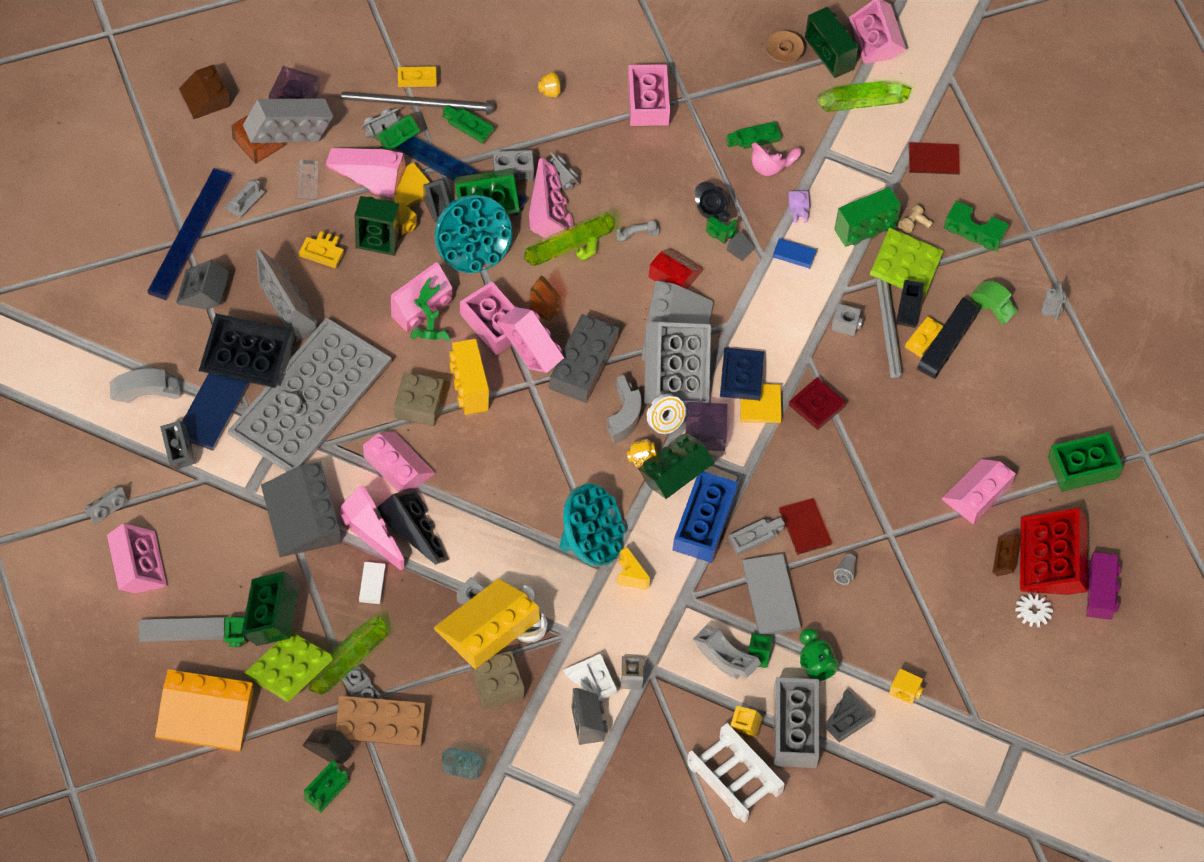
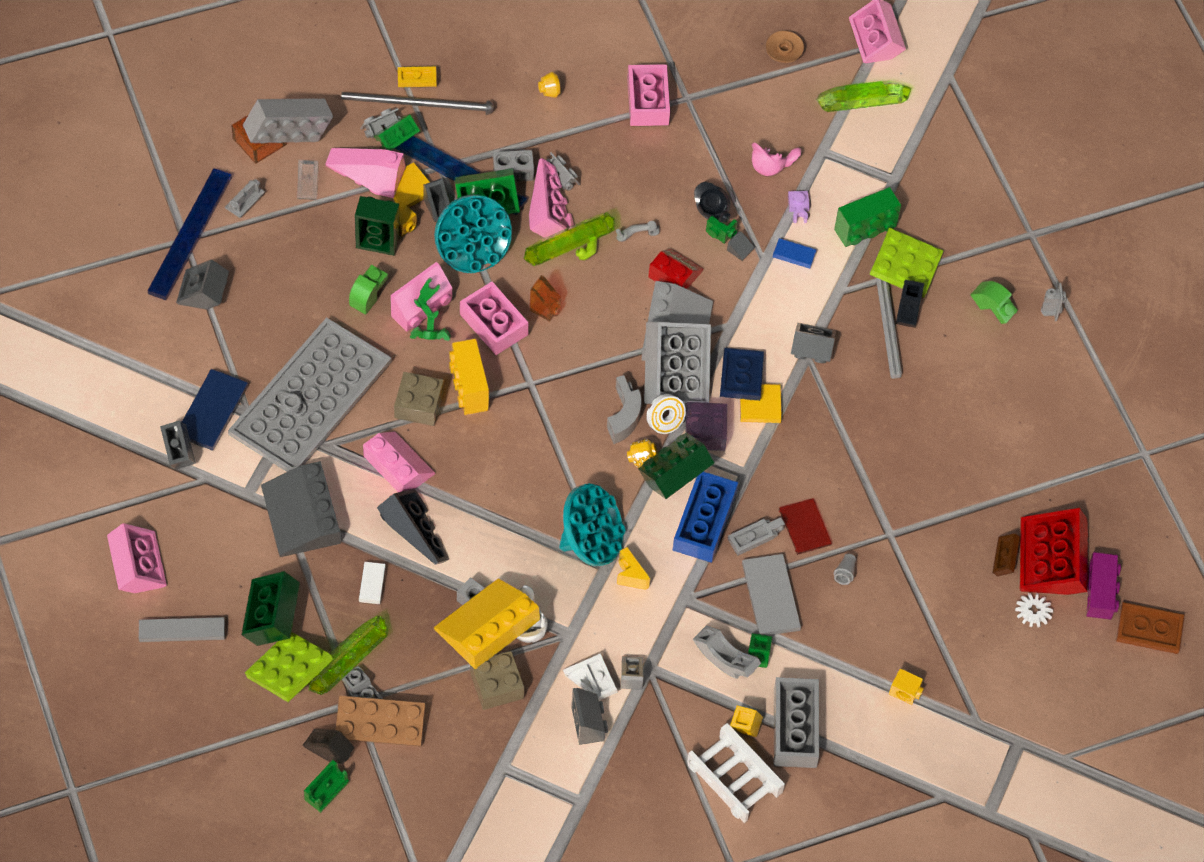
light grey hinge [84,487,128,525] -> none
light grey arch [110,369,180,403] -> none
light orange slope [155,669,254,751] -> none
reddish brown slope [179,64,230,119] -> none
black slope [199,313,297,388] -> none
green bracket [223,617,247,647] -> none
light grey slope [256,249,318,343] -> none
brick [269,66,320,99] -> none
yellow hinge [299,231,344,269] -> none
bright pink wedge [340,485,404,570] -> none
green hinge [442,105,494,144] -> none
clear light blue beam [442,748,482,780] -> none
bright pink brick [497,307,564,373] -> none
dark grey brick [549,314,619,403] -> none
green hinge [726,122,781,149] -> none
dark red plate [789,377,846,430] -> none
green piece [799,628,839,681] -> none
dark green brick [805,6,858,78] -> none
dark grey wing [826,689,873,743] -> none
light grey brick [831,304,863,336] -> none
tan piece [898,205,933,233] -> none
yellow plate [905,316,943,358] -> none
clear red piece [908,142,960,175] -> none
black beam [917,297,981,379] -> none
bright pink slope [942,459,1016,524] -> none
green arch [944,201,1009,252] -> none
green brick [1047,432,1123,492] -> none
none -> bright green brick [349,265,388,315]
none -> dark grey slope [791,322,837,363]
none -> dark orange tile [1116,602,1184,654]

